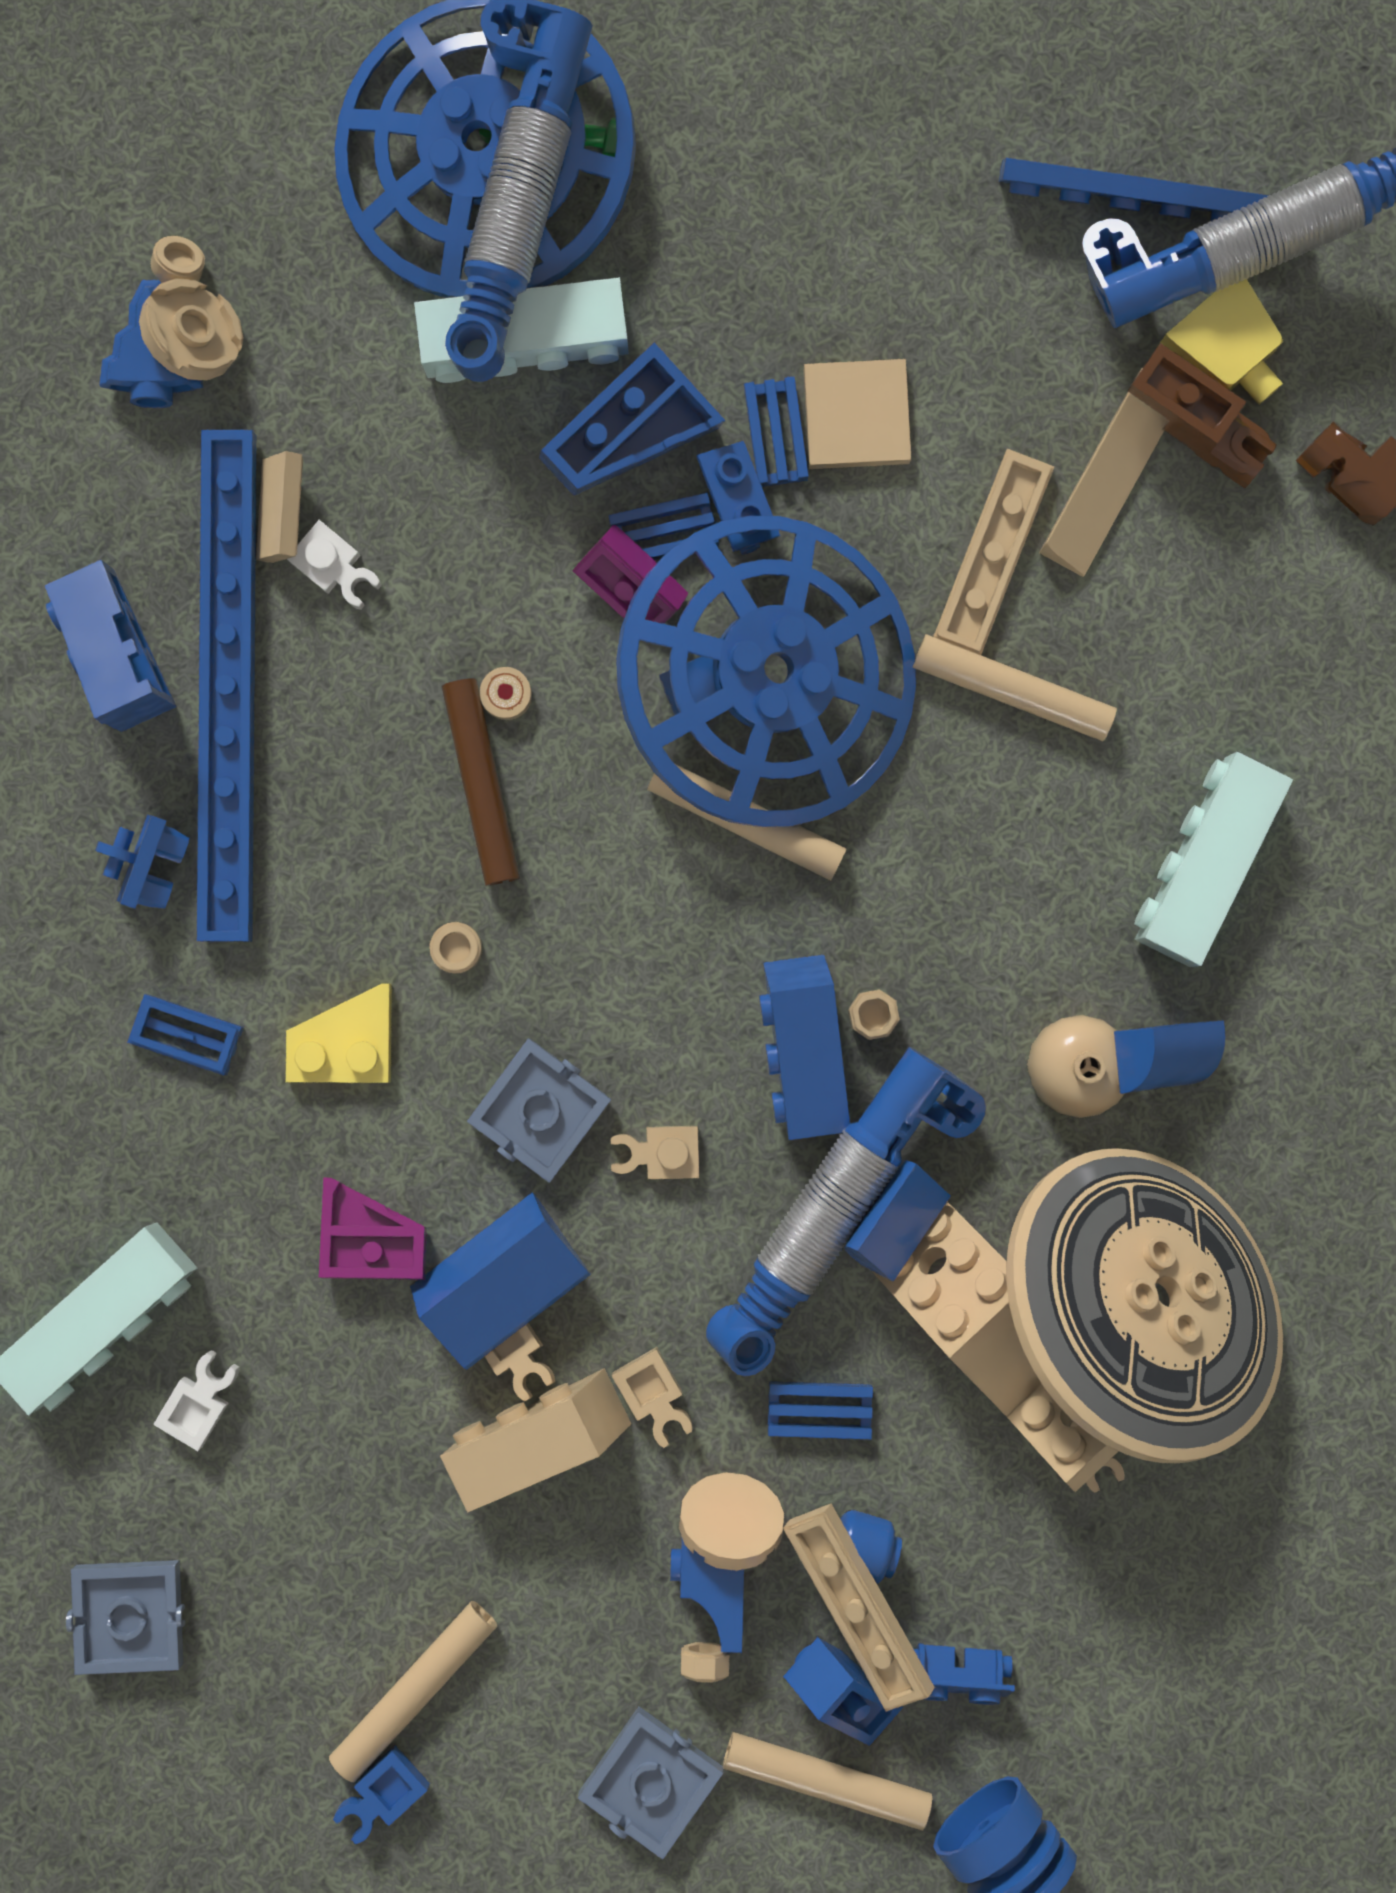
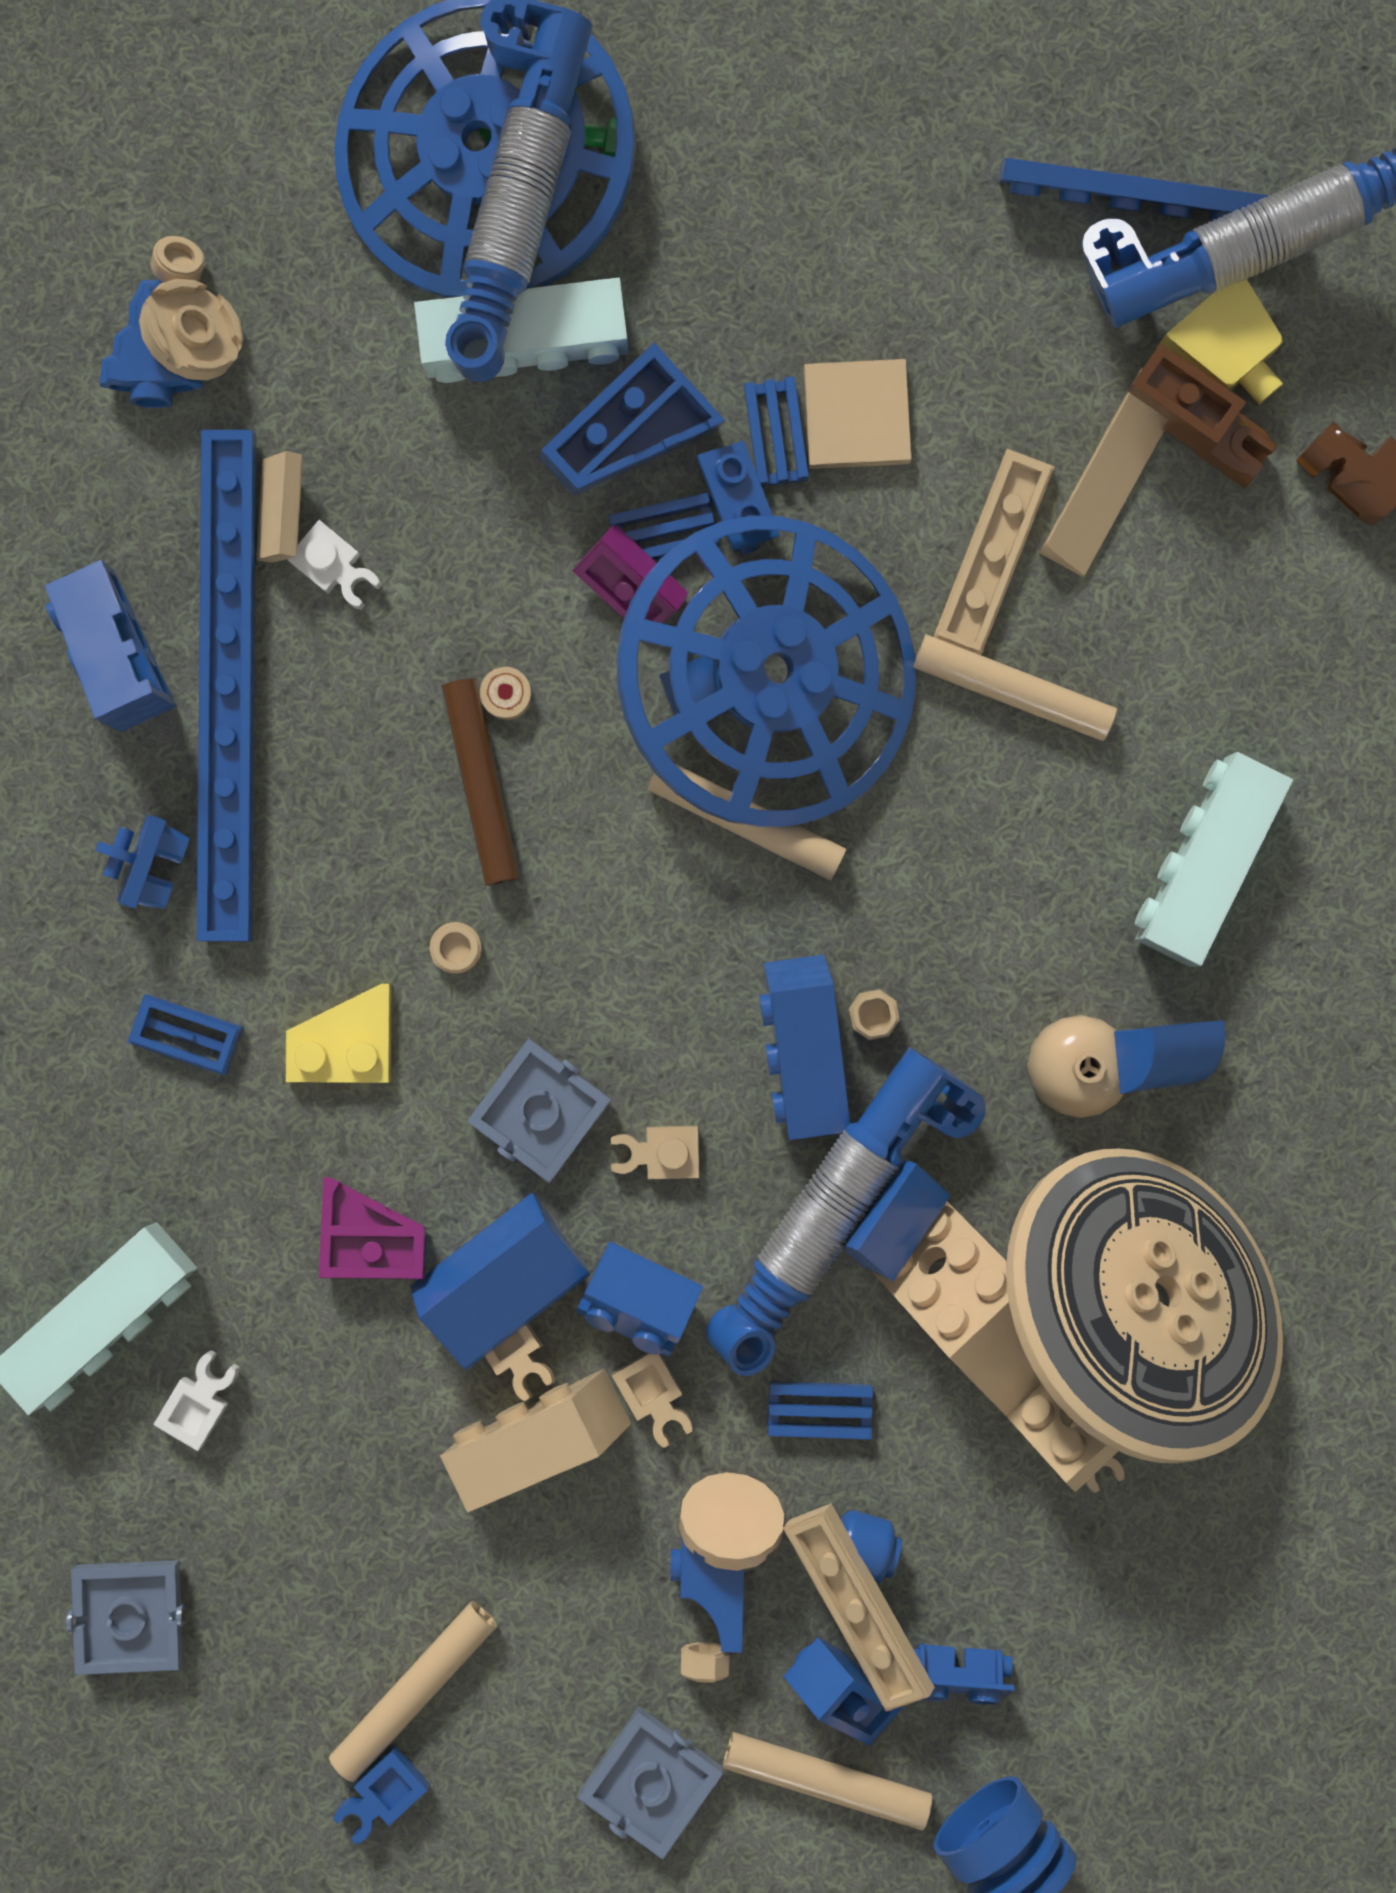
none -> blue brick [576,1241,703,1357]

